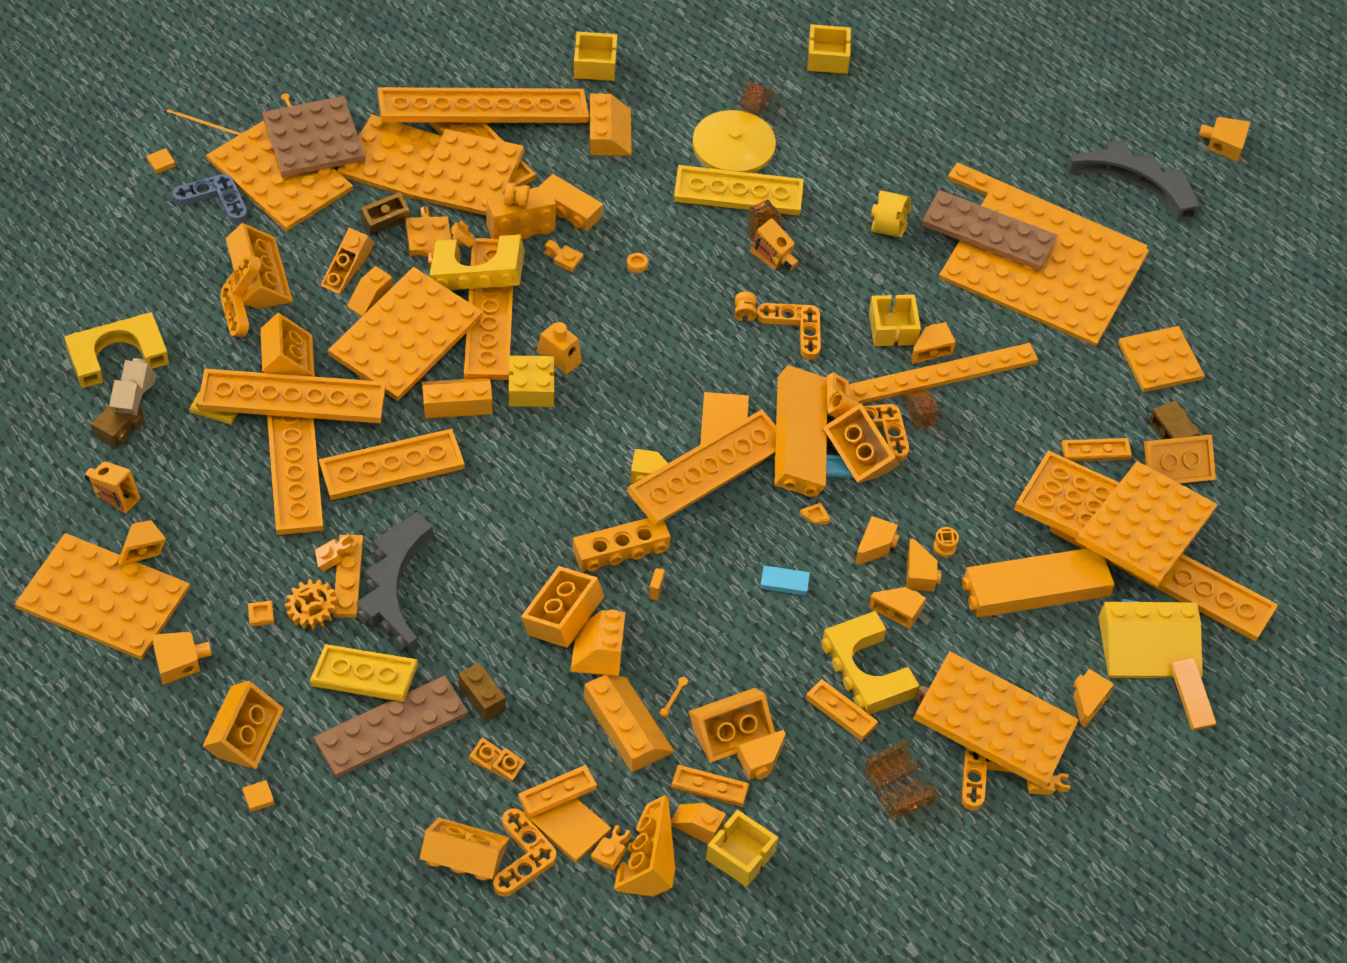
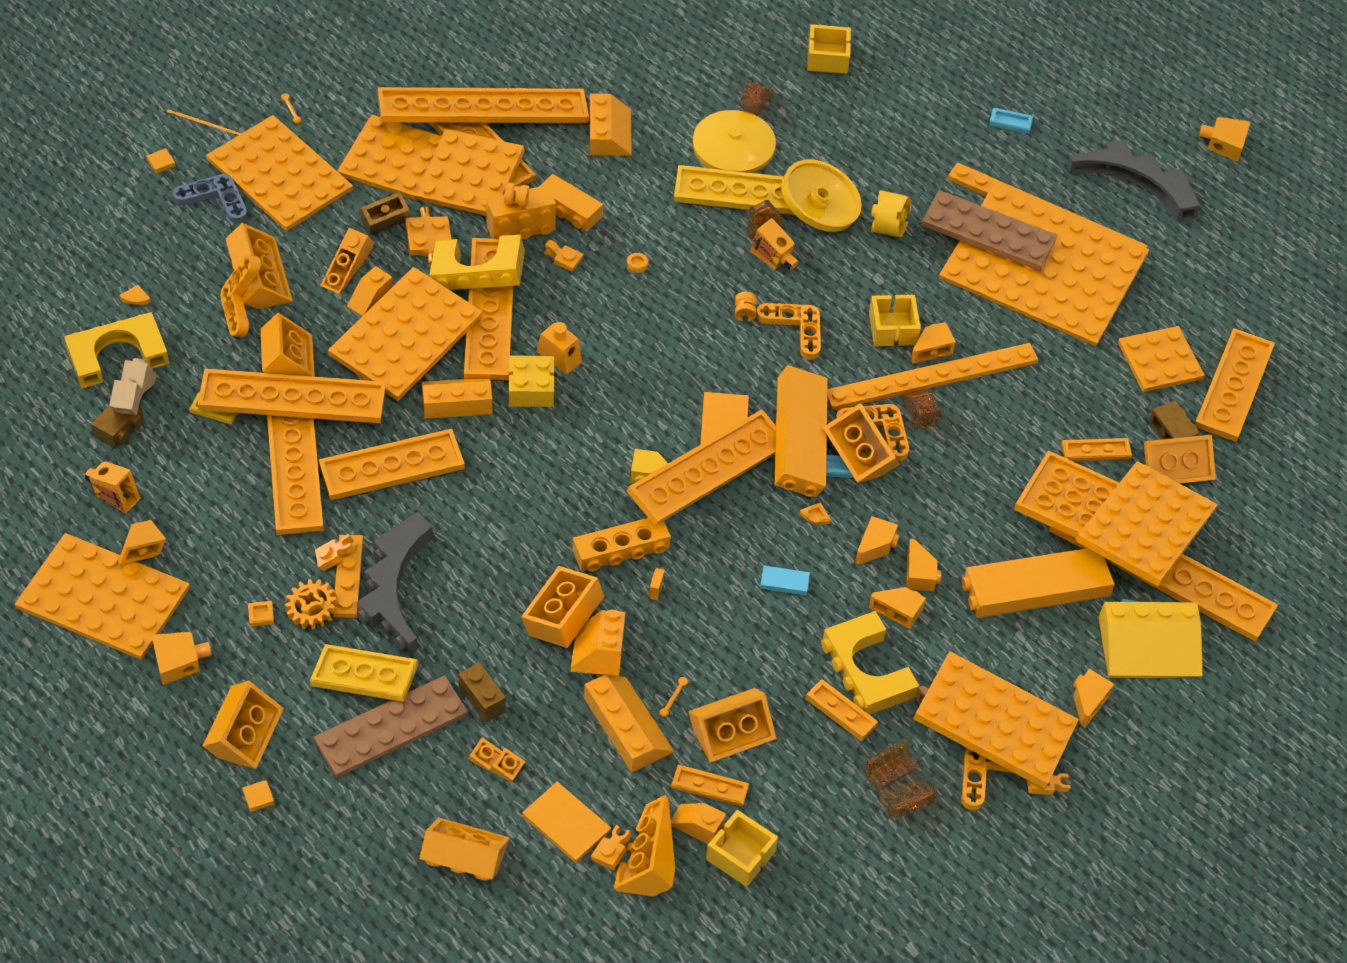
medium nougat plate [262,96,365,178] -> none
light orange plate [451,220,475,248] -> none
light orange beam [493,809,556,897] -> none
light orange plate [518,765,597,818] -> none
yellow piece [574,32,617,81] -> none
light orange slope [737,730,786,780] -> none
light orange plate [827,372,858,418] -> none
light orange wheel [933,527,959,558] -> none
light orange tile [1170,658,1216,731] -> none
none -> light orange tile [119,285,151,306]
none -> yellow dish [781,160,861,232]
none -> medium azure tile [989,108,1033,134]
none -> light orange plate [1195,328,1275,442]

